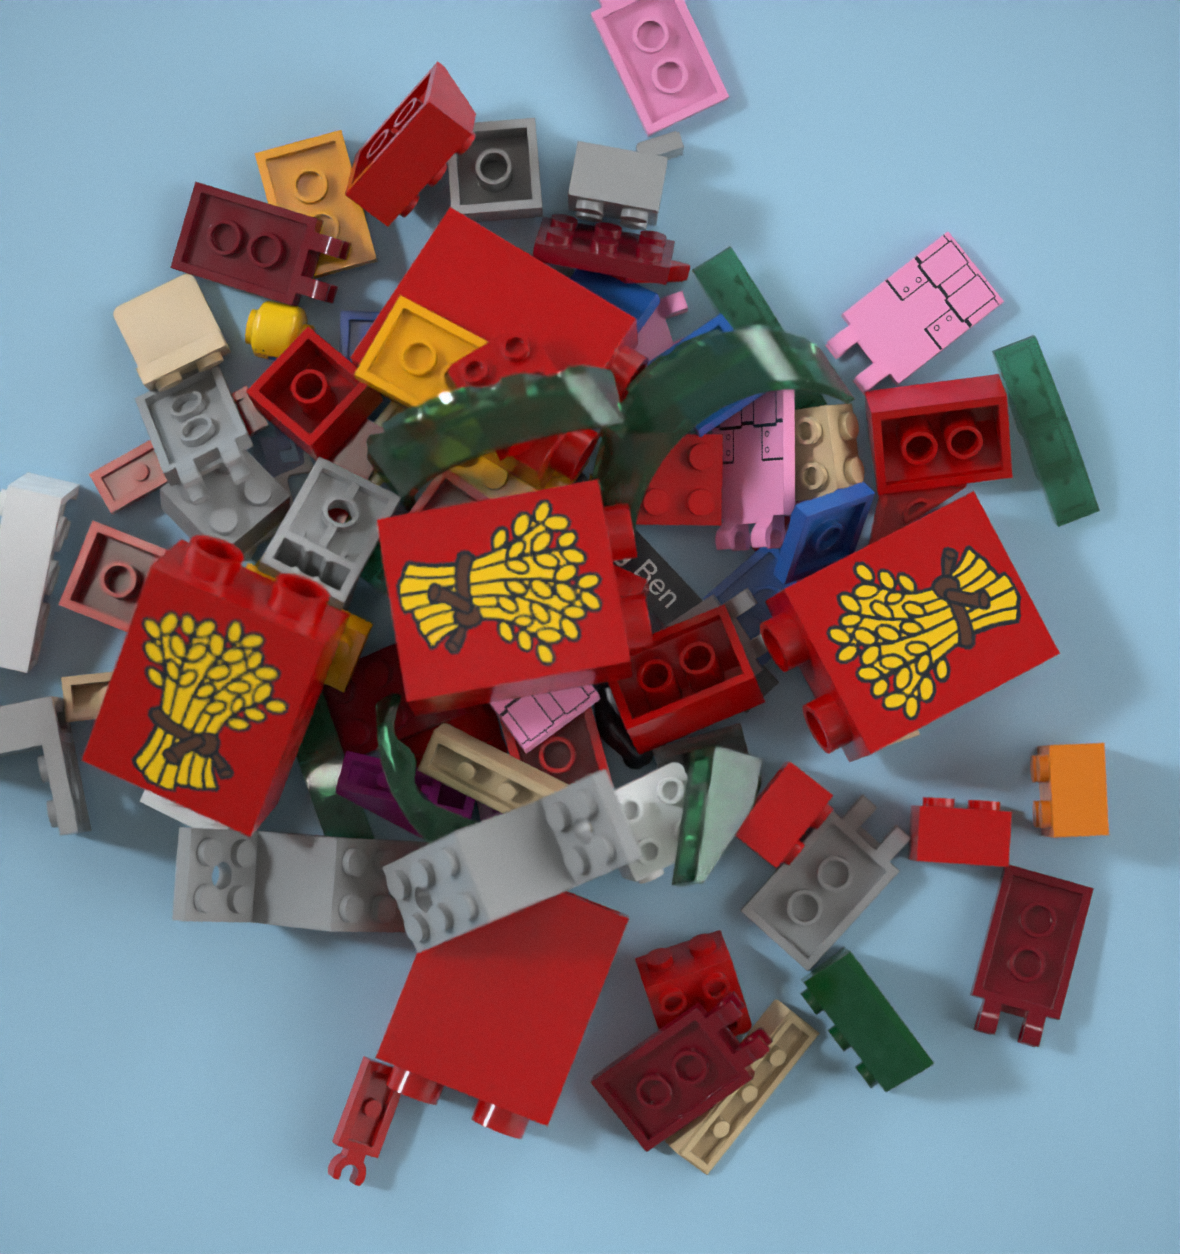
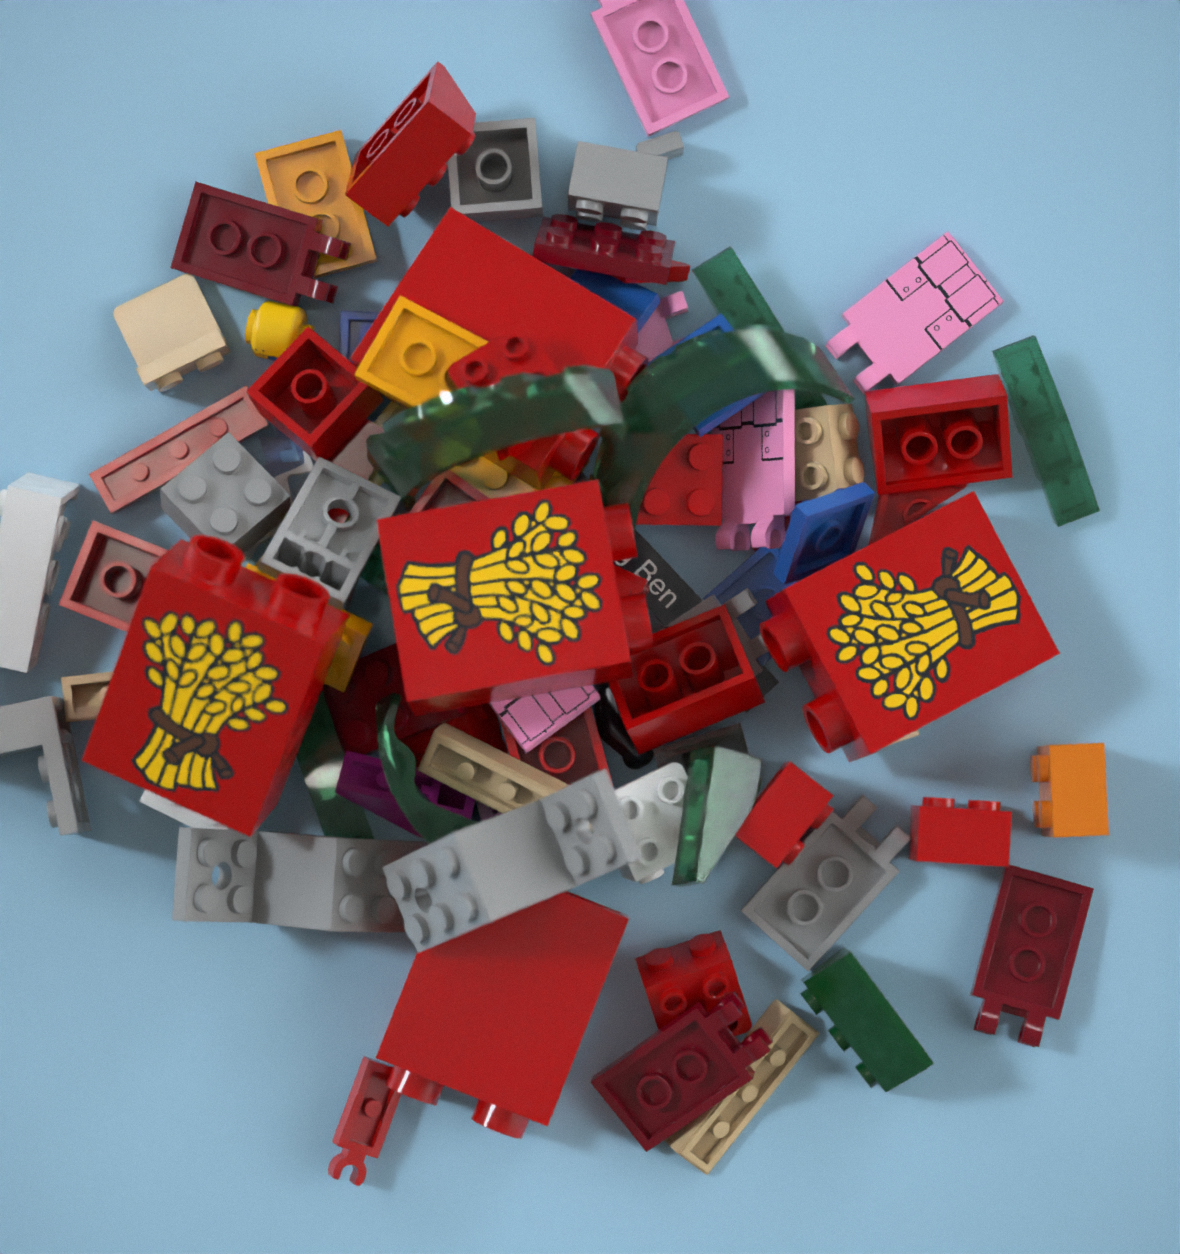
light grey tile [135,365,254,506] -> none

